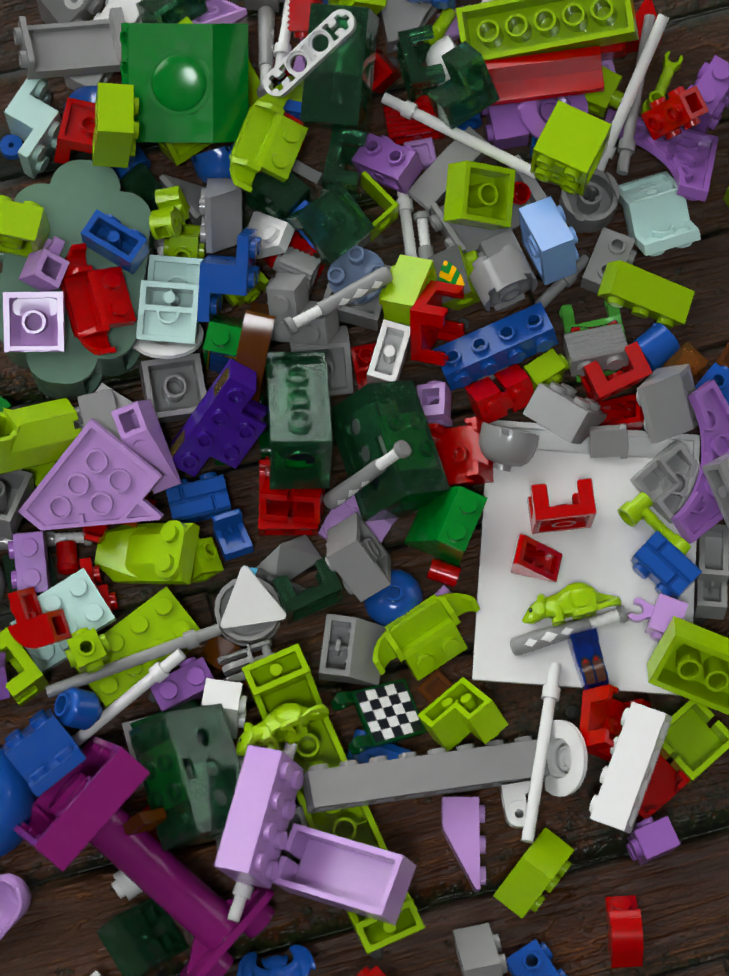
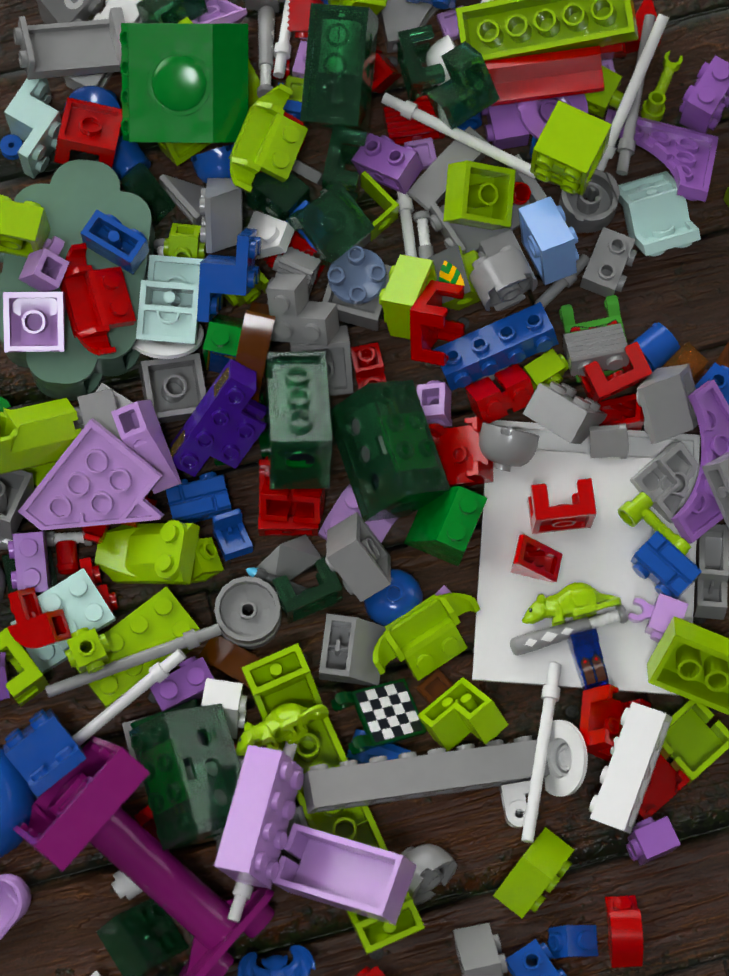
blue head [54,687,102,730] -> none
lime brick [92,82,139,168] -> none
reddish brown tile [122,808,167,835] -> none
lime leg [149,185,190,240] -> none
light grey arm [217,640,275,683] -> none
white piece [220,566,287,629] -> none
white beam [263,9,357,98] -> none
light grey piece [283,266,393,335] -> none
light grey piece [323,440,411,509] -> none
white hinge [367,319,411,391] -> none
lime arm [422,8,457,46] -> none
red piece [426,558,461,588] -> none
lavender slope [441,797,486,892] -> none
lime brick [597,260,695,329] -> none
red brick [641,85,709,141] -> none
none -> light grey cylinder [401,844,458,905]
none -> blue bracket [548,925,598,959]

